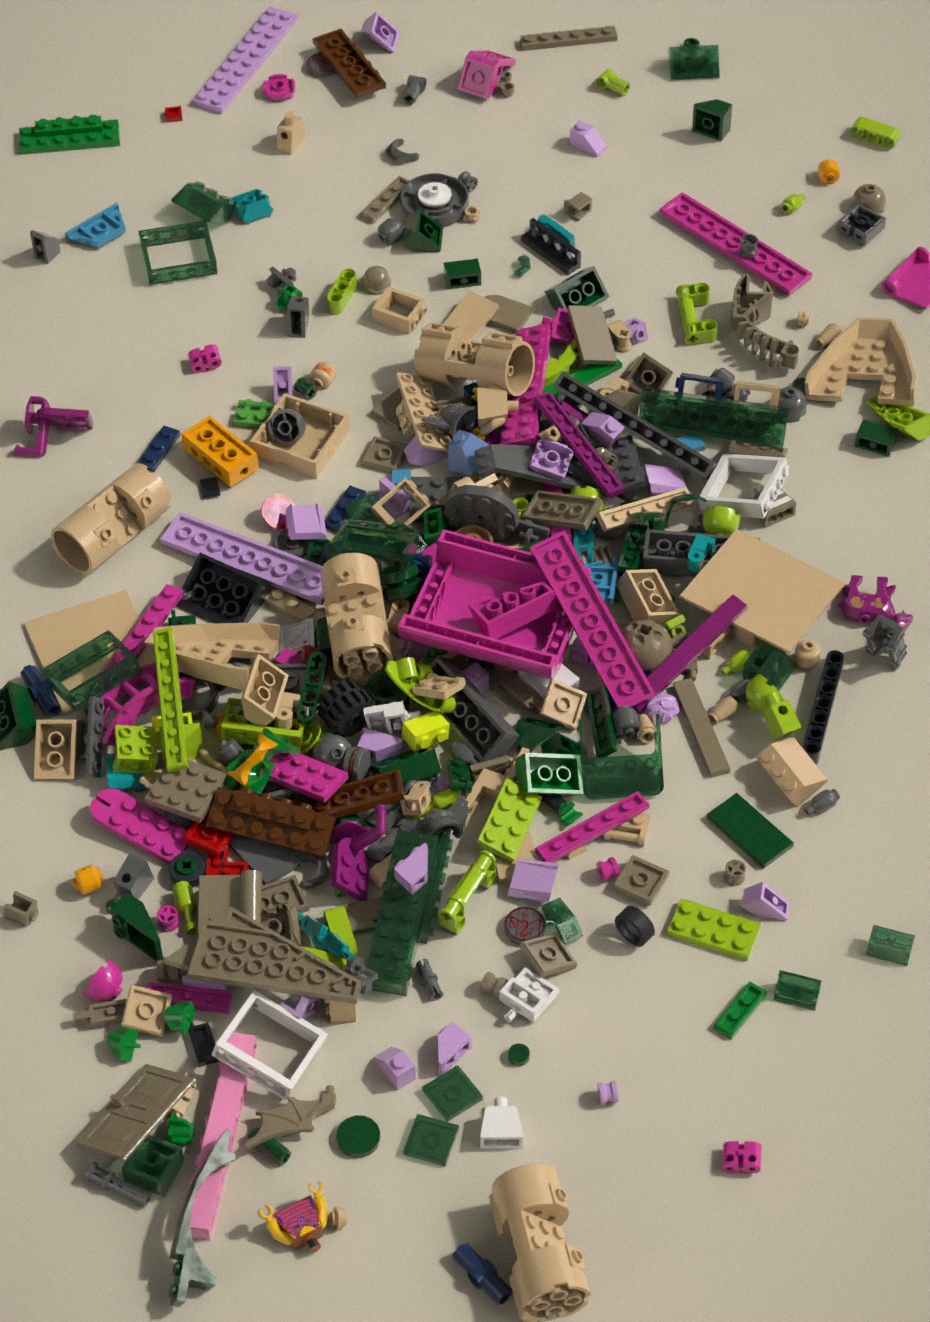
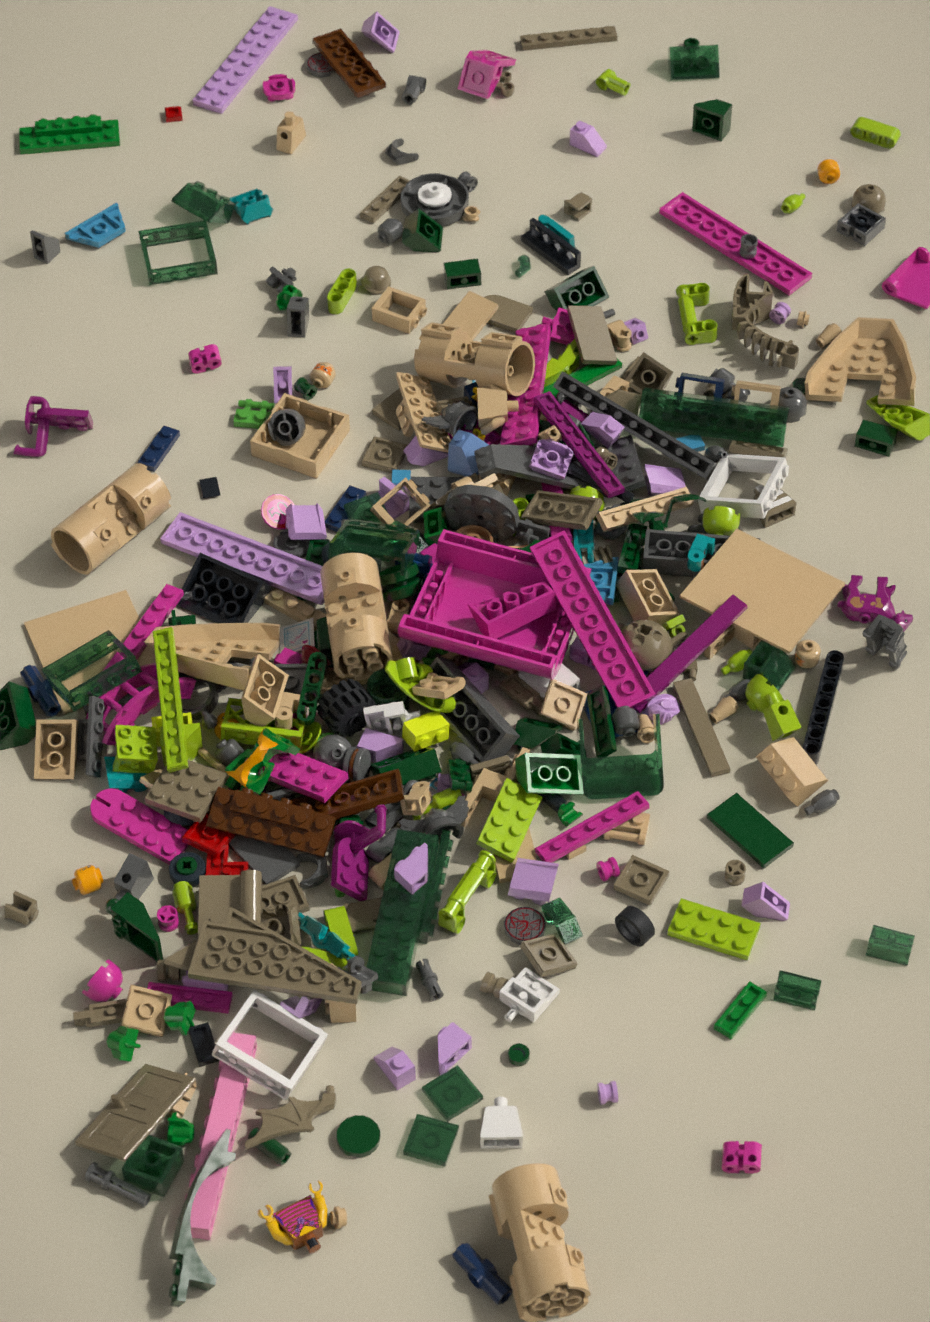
light orange brick [181,415,259,487] -> none
none -> dark grey plant [704,445,728,463]
none -> lavender wheel [769,302,791,324]

